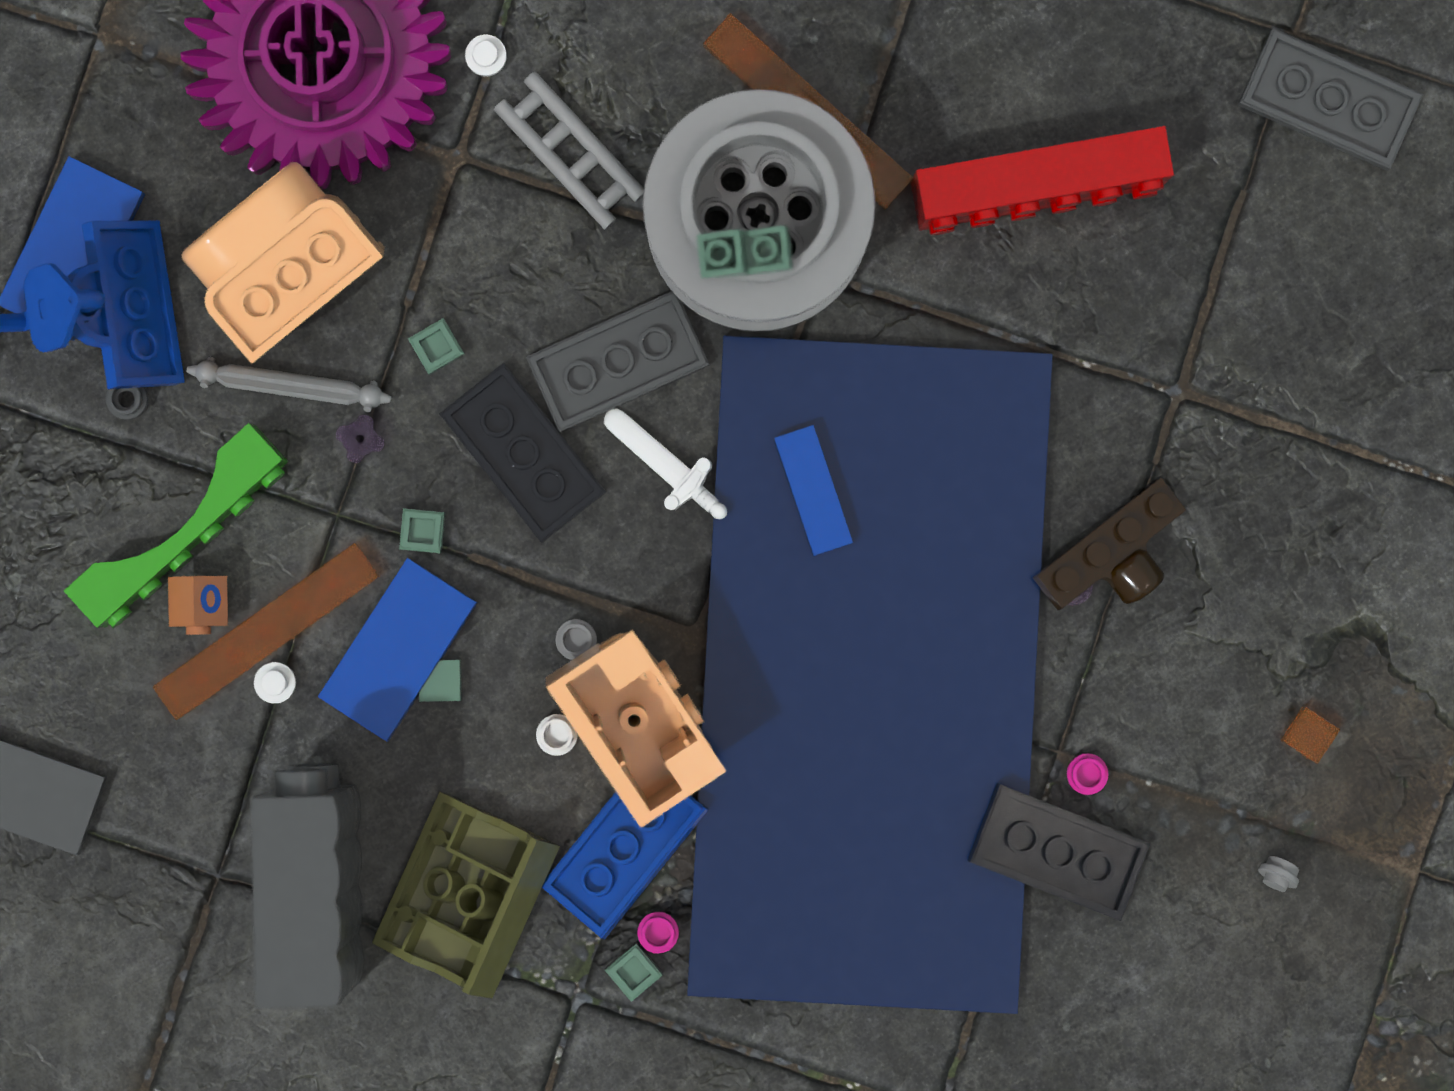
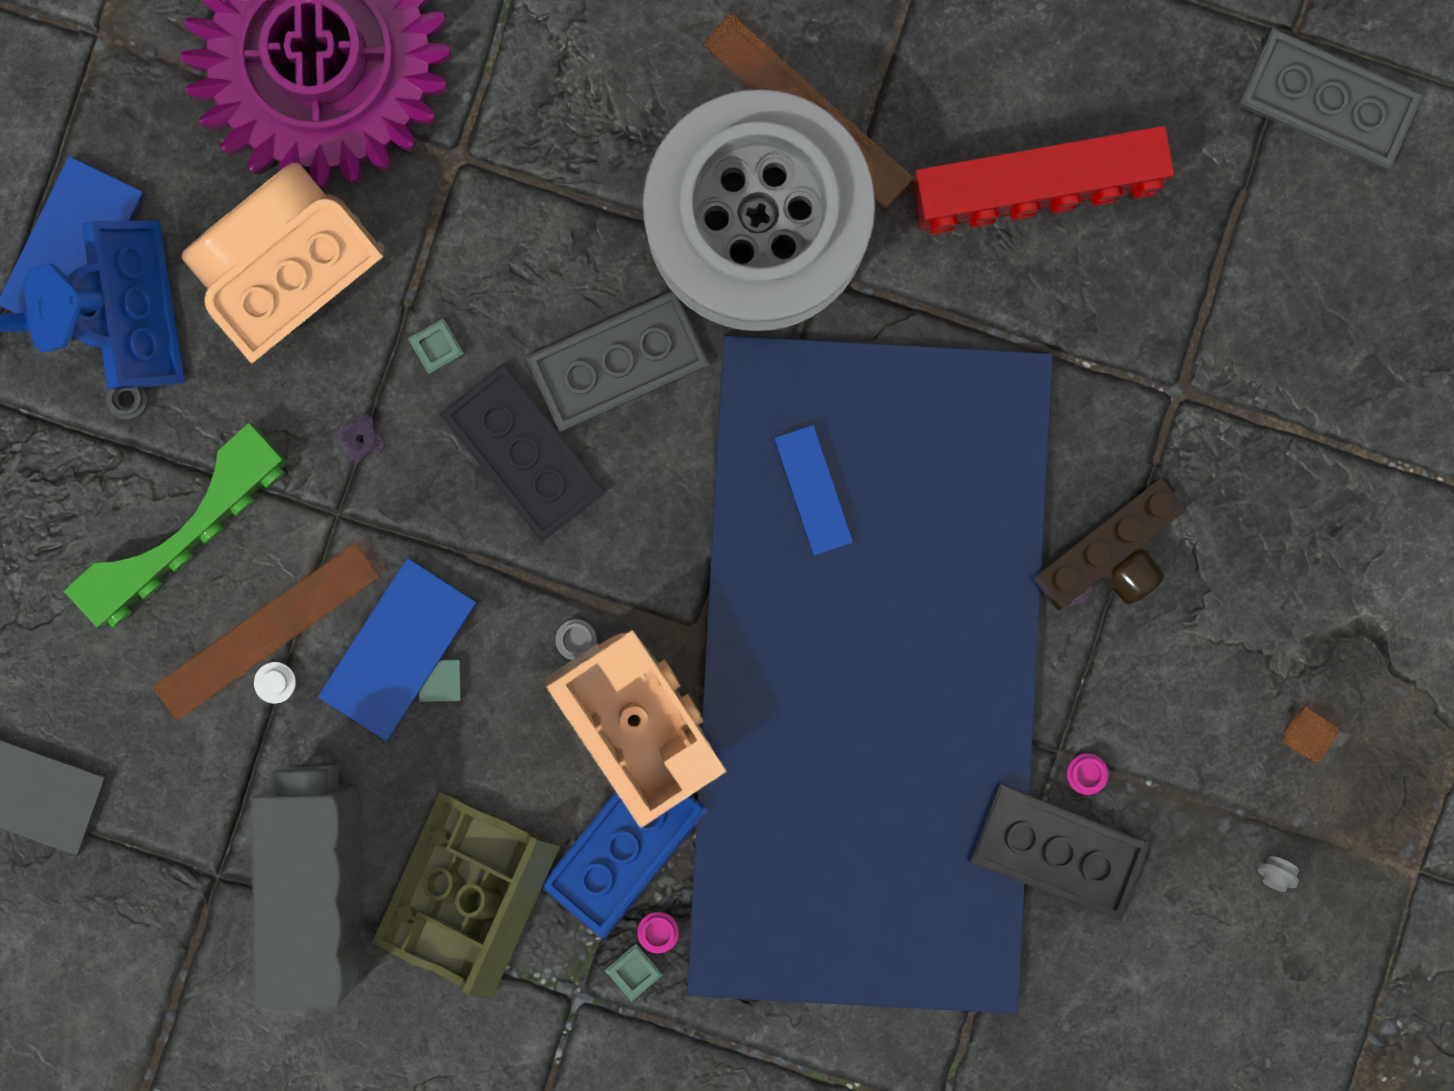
nougat brick [168,576,228,635] -> none
light grey wheel [186,357,391,412] -> none
sand green tile [399,508,445,554] -> none
white plate [465,34,507,77] -> none
light grey bar [494,71,644,230] -> none
white plate [536,714,578,756] -> none
white sword [604,408,727,519] -> none
sand green slope [697,225,793,279] -> none

